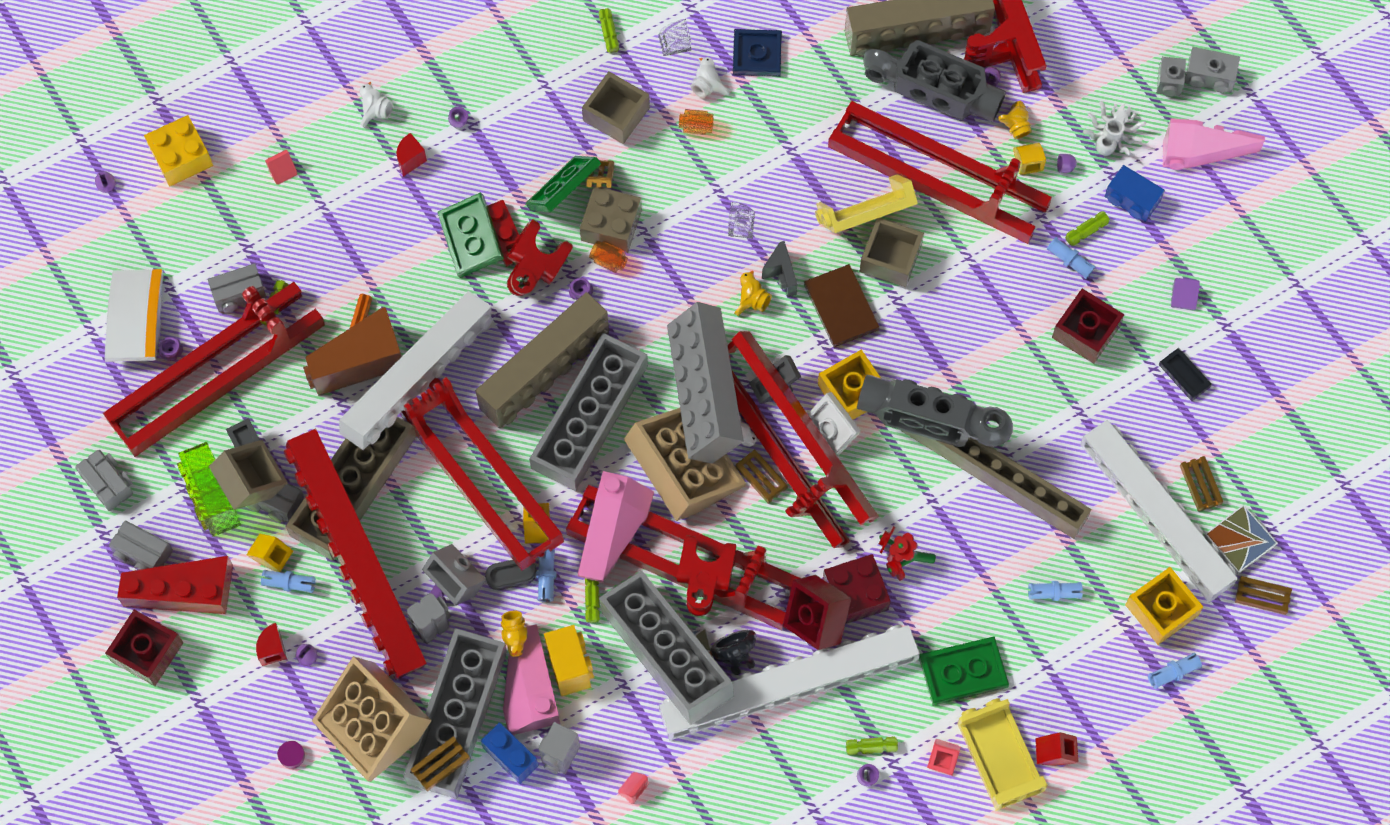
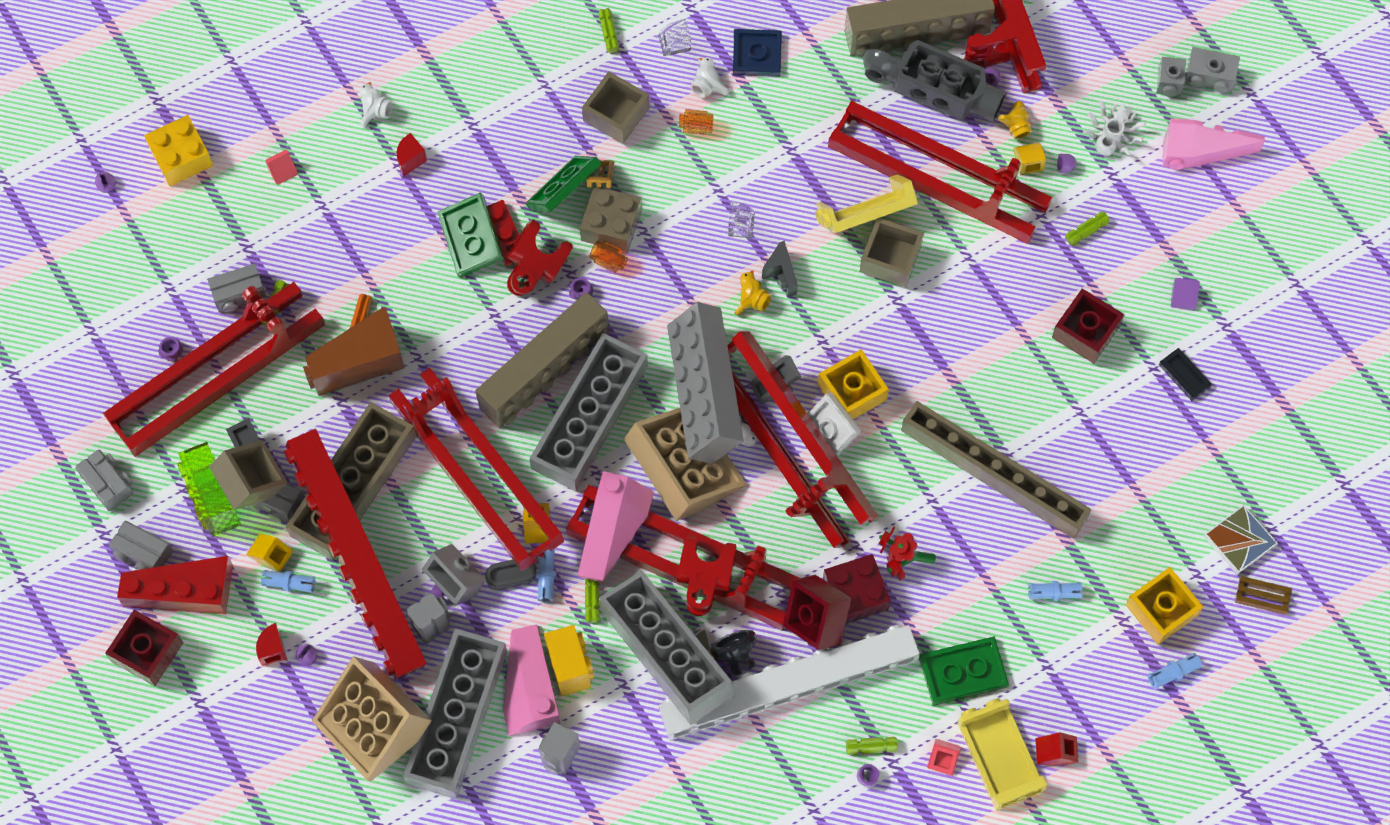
white slope [105,269,164,362] -> none
magenta tile [277,741,305,769] -> none
white brick [339,291,492,450] -> none
pearl gold tile [410,736,470,792] -> none
medium lavender hinge [448,107,468,128] -> none
blue brick [481,722,539,784] -> none
yellow animal [501,610,528,657] -> none
coral slope [618,772,649,804] -> none
pearl gold tile [735,449,788,504] -> none
reddish brown tile [804,264,879,348] -> none
dark grey brick [857,374,1013,447] -> none
light blue pin [1046,237,1096,279] -> none
white brick [1080,419,1237,603] -> none
blue brick [1104,164,1165,222] -> none
pearl gold tile [1180,456,1223,512] -> none

